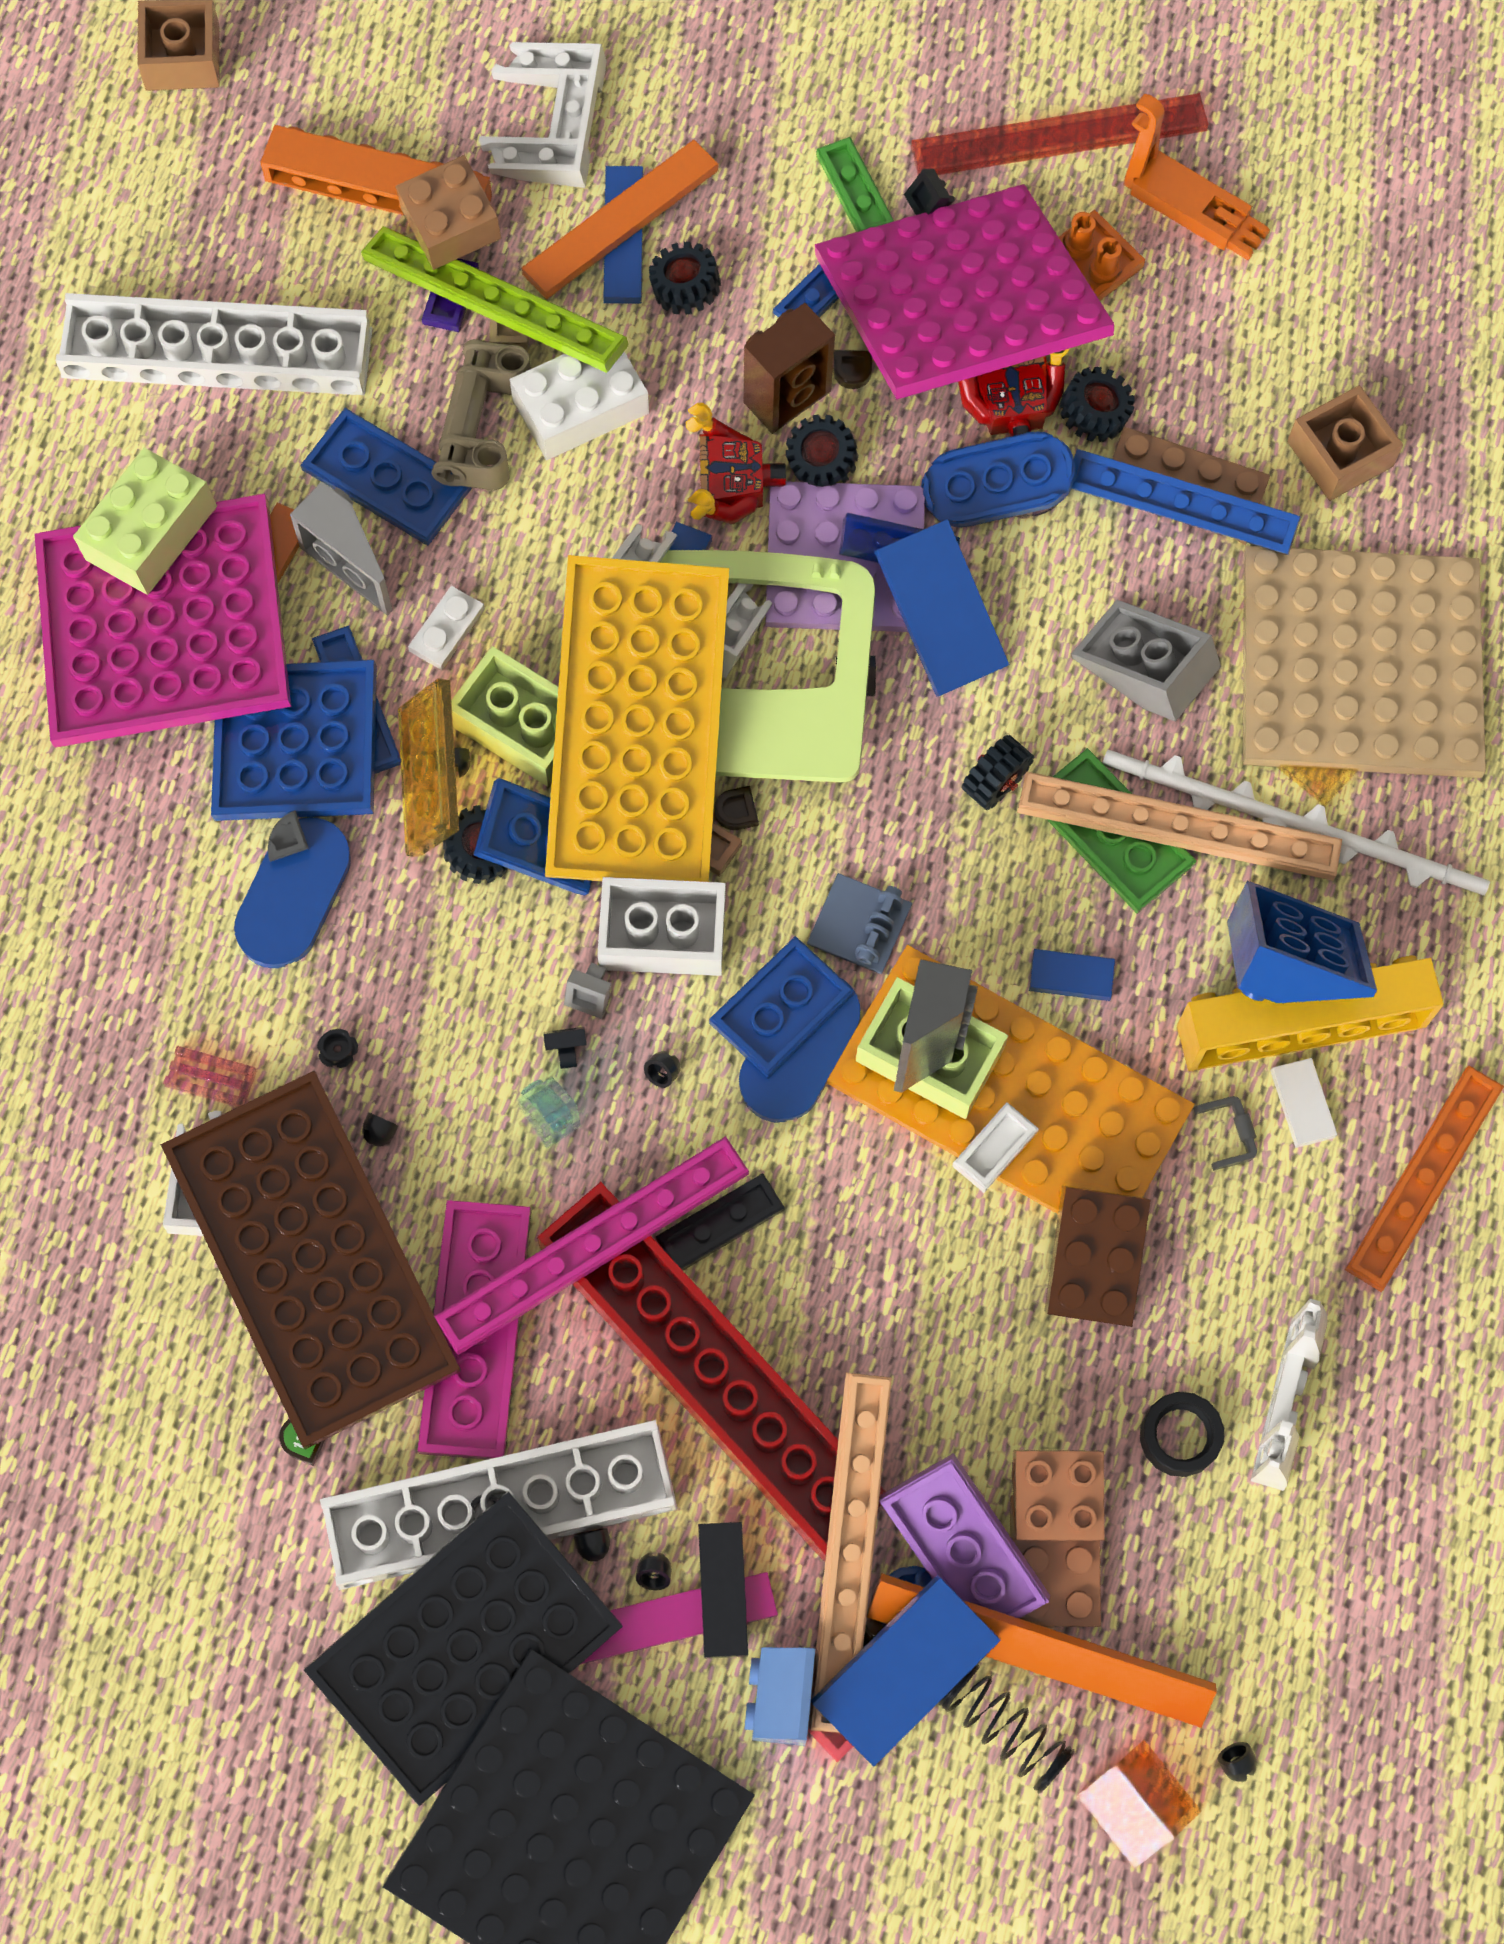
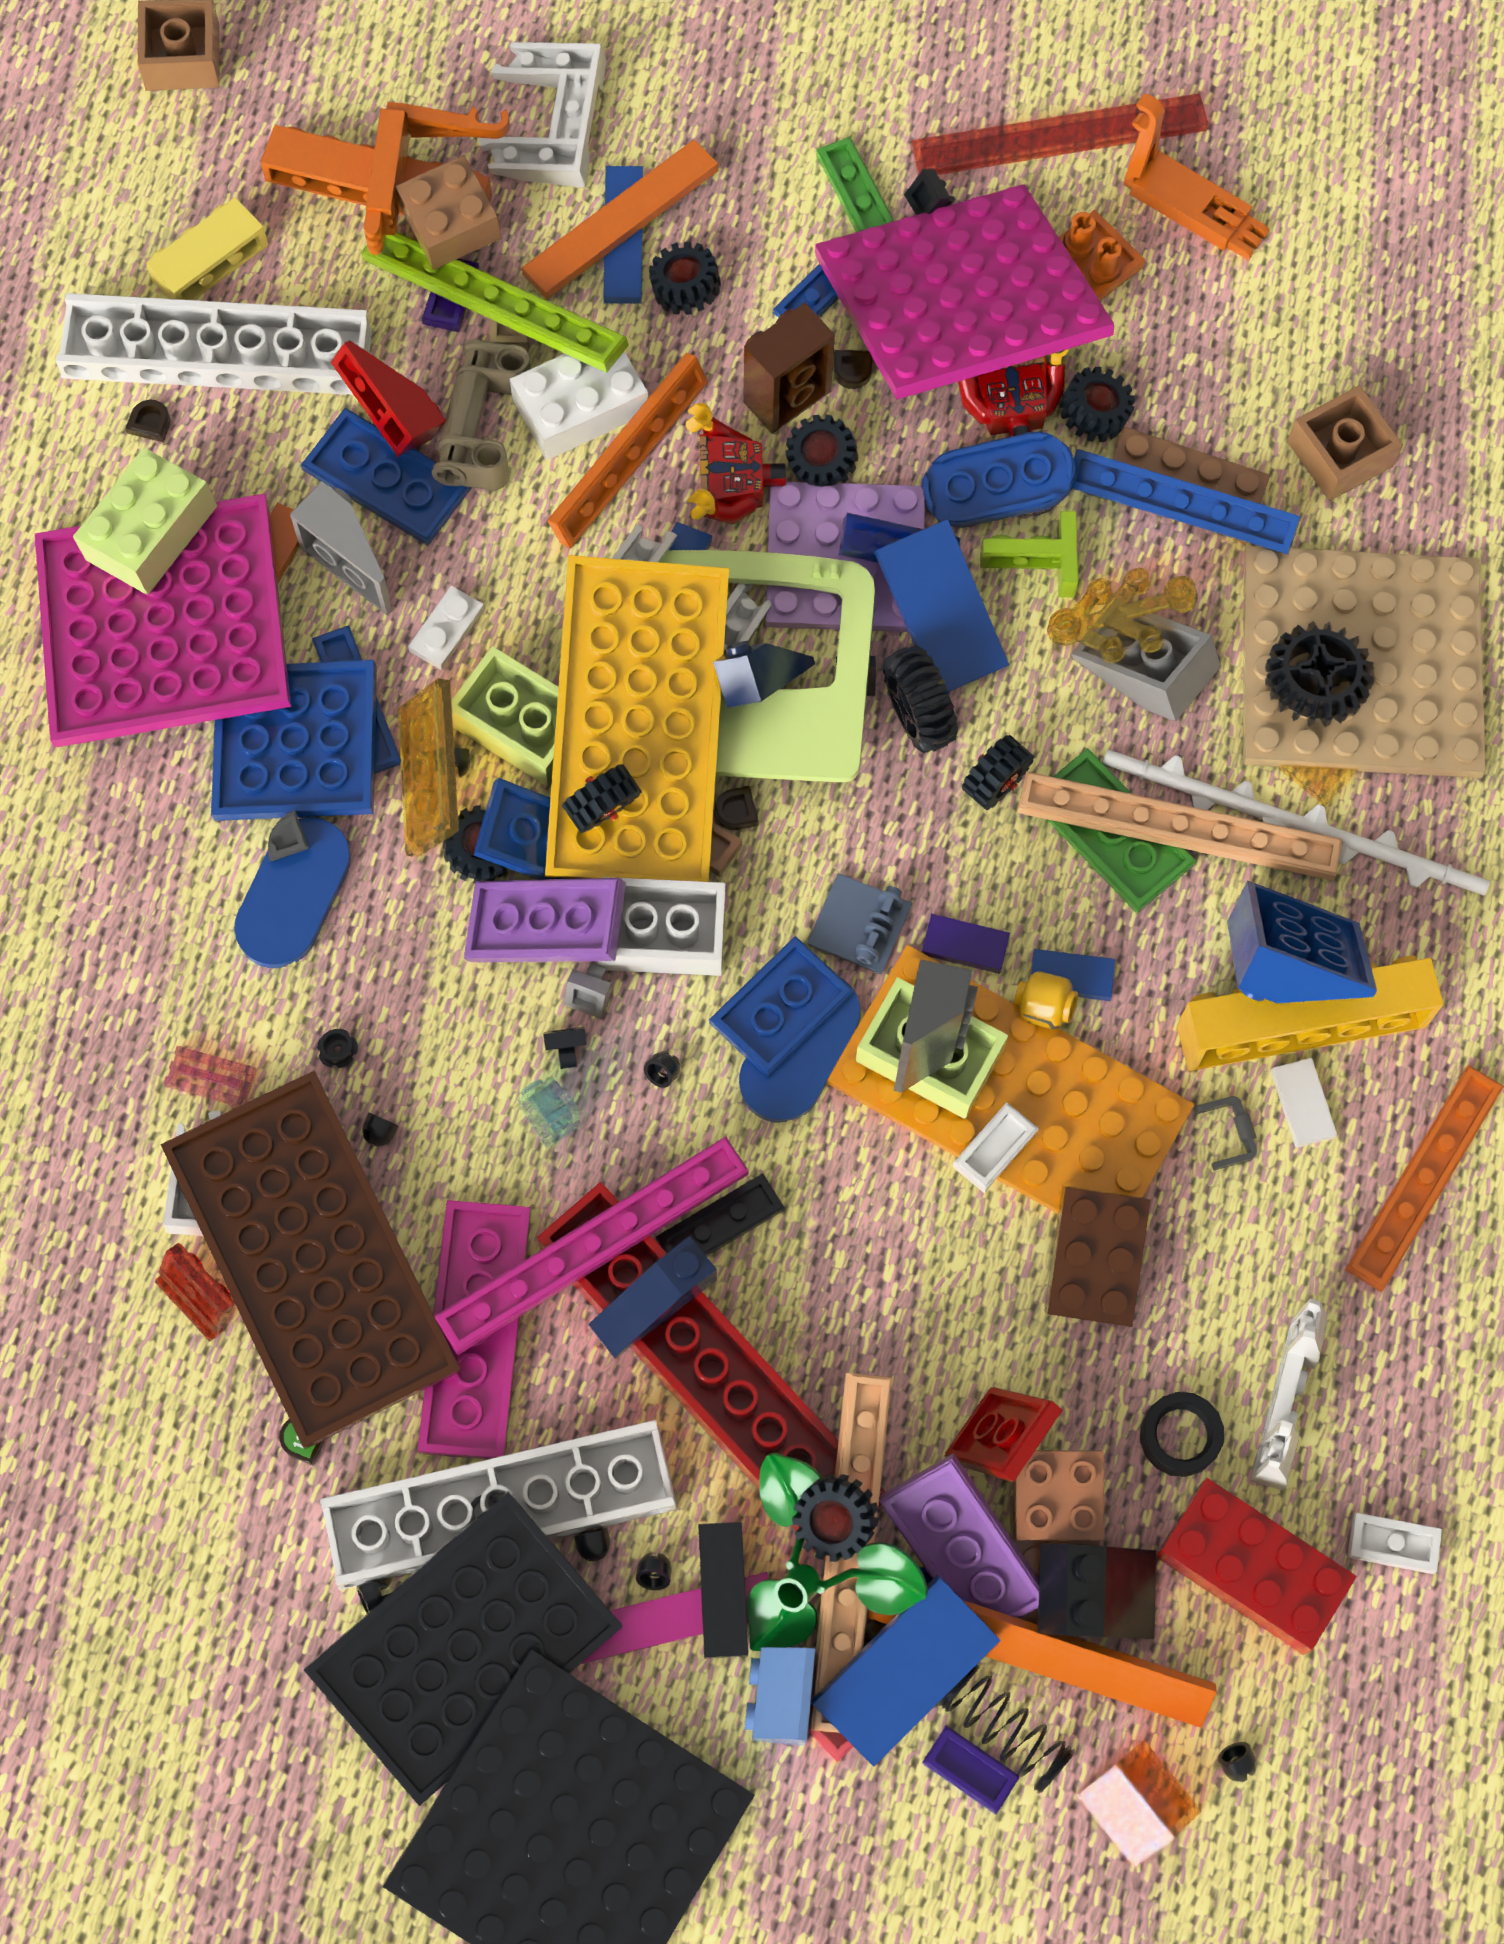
none -> dark brown tile [125,400,171,442]
none -> light yellow brick [146,197,268,300]
none -> clear red plate [155,1242,235,1342]
none -> red slope [331,340,446,457]
none -> black hinge [356,1580,389,1614]
none -> orange hinge [364,102,510,255]
none -> medium lavender tile [464,878,626,963]
none -> orange tile [547,352,708,549]
none -> black wheel [562,764,642,833]
none -> dark blue slope [588,1236,717,1359]
none -> slope [713,641,815,708]
none -> green plant [747,1453,928,1651]
none -> black wheel [792,1474,879,1562]
none -> black gear [883,645,958,753]
none -> dark purple tile [921,1725,1020,1815]
none -> dark purple tile [922,914,1010,974]
none -> red tile [944,1387,1063,1482]
none -> lime bracket [980,511,1078,598]
none -> yellow head [1014,971,1078,1030]
none -> black slope [1038,1543,1156,1639]
none -> clear yellow plant [1047,568,1198,663]
none -> red brick [1156,1478,1357,1655]
none -> black gear [1265,621,1374,727]
none -> white plate [1347,1513,1442,1574]

